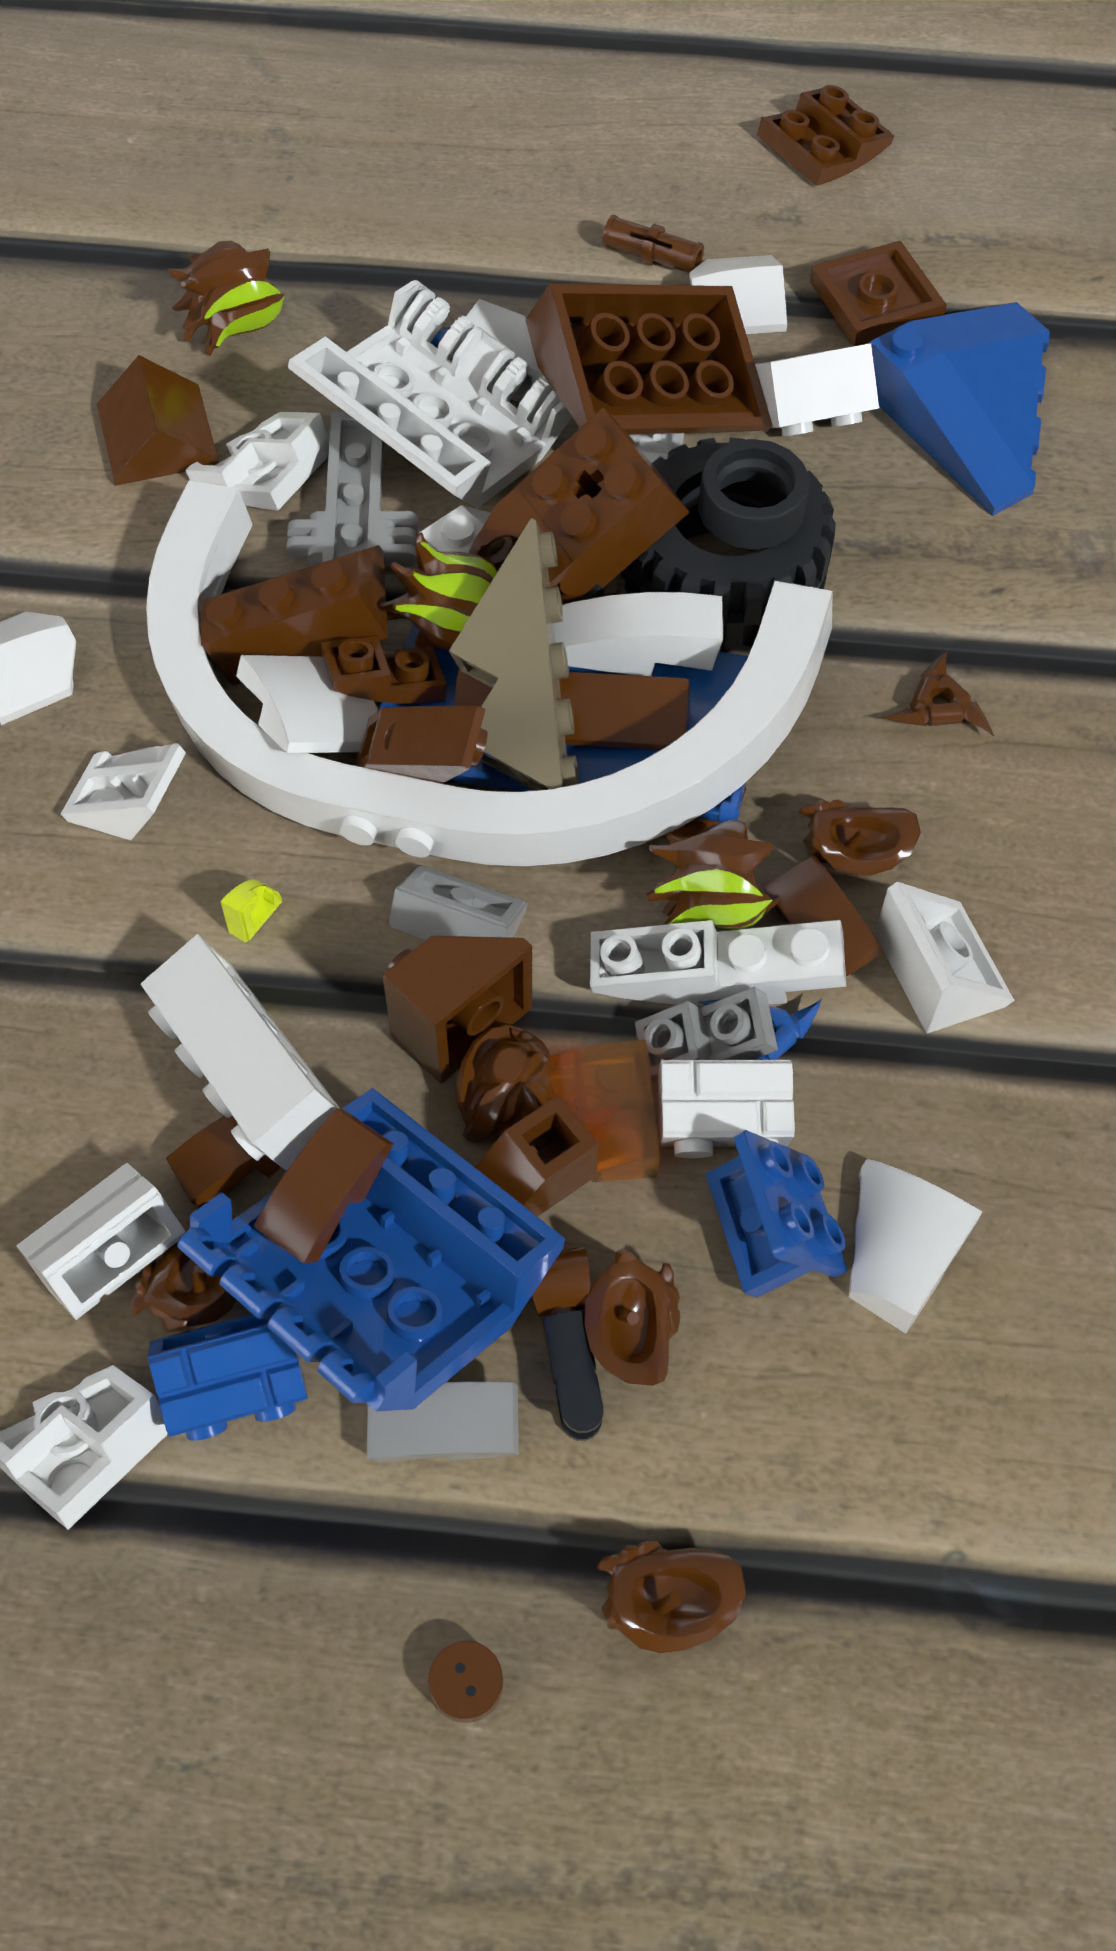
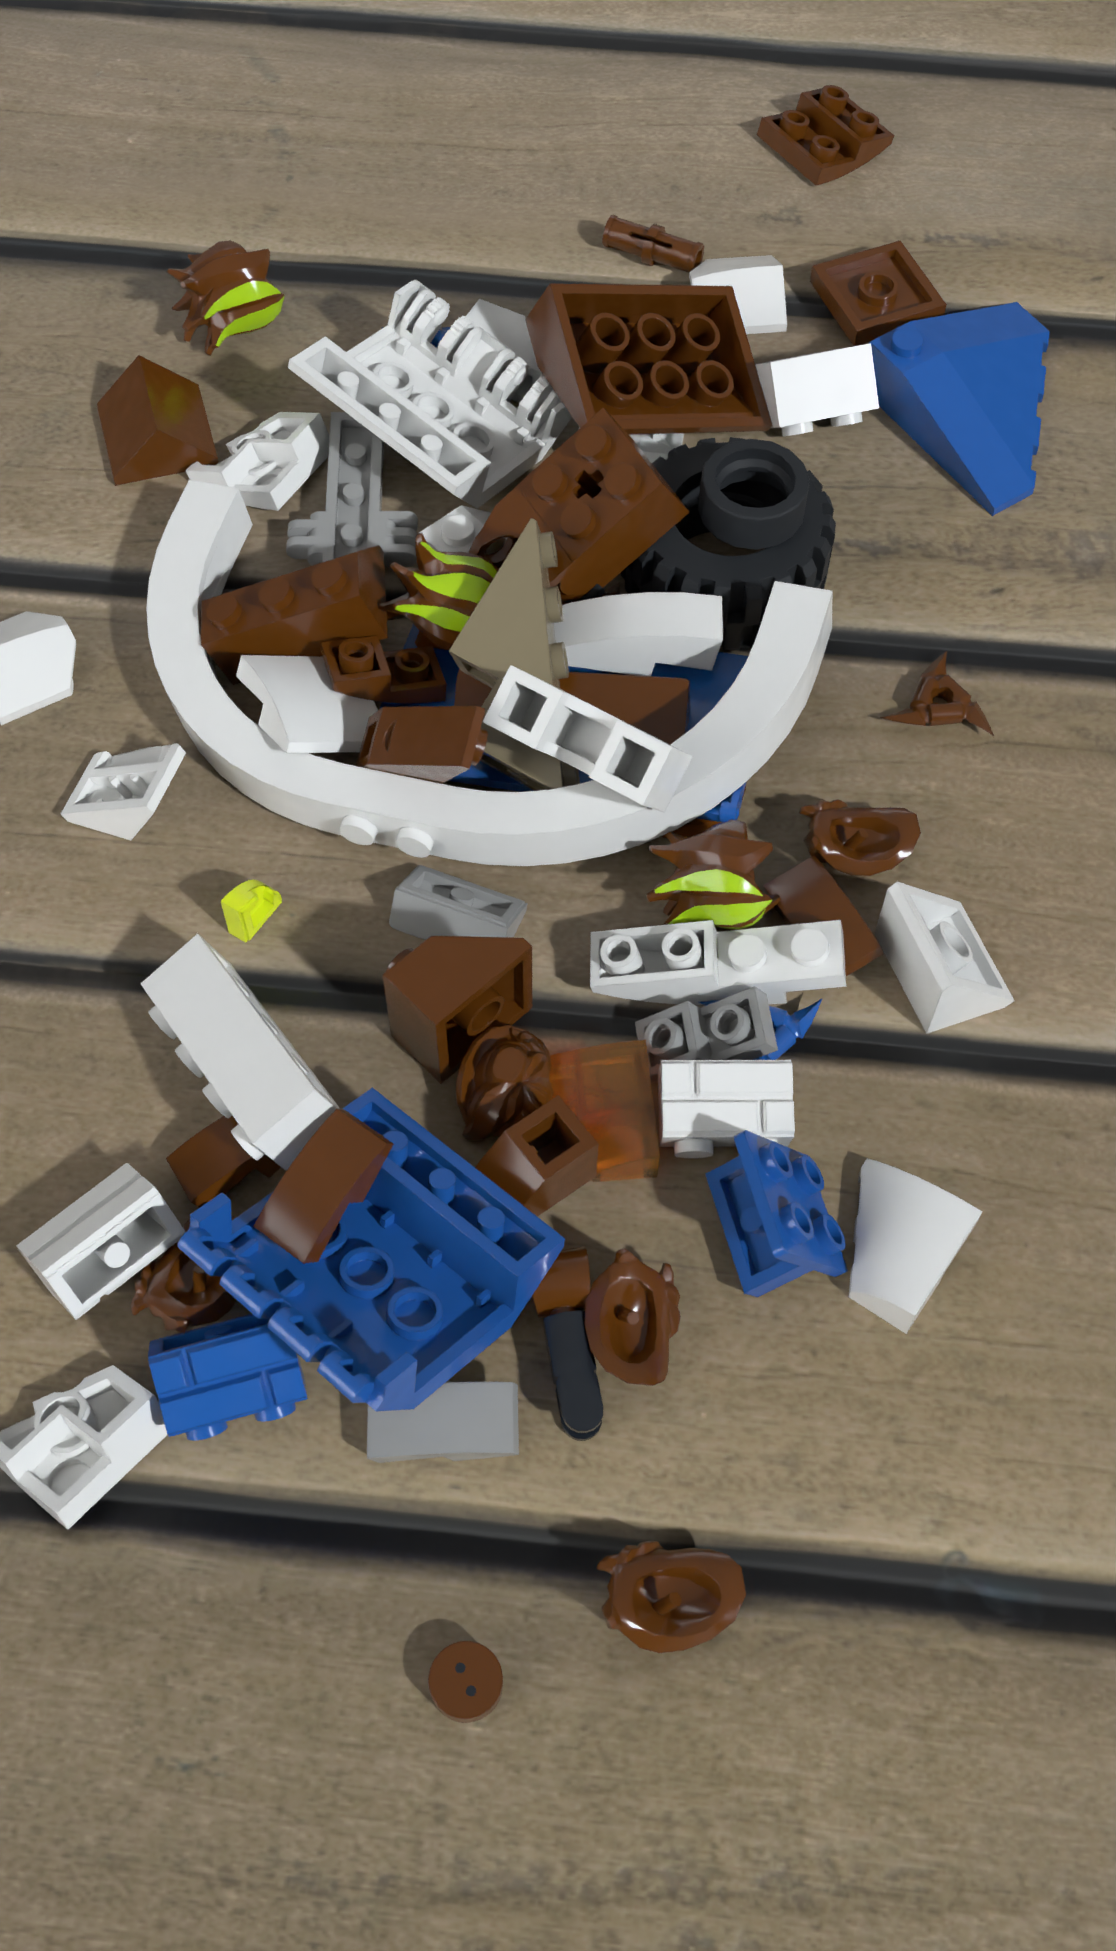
none -> white arch [483,665,693,813]

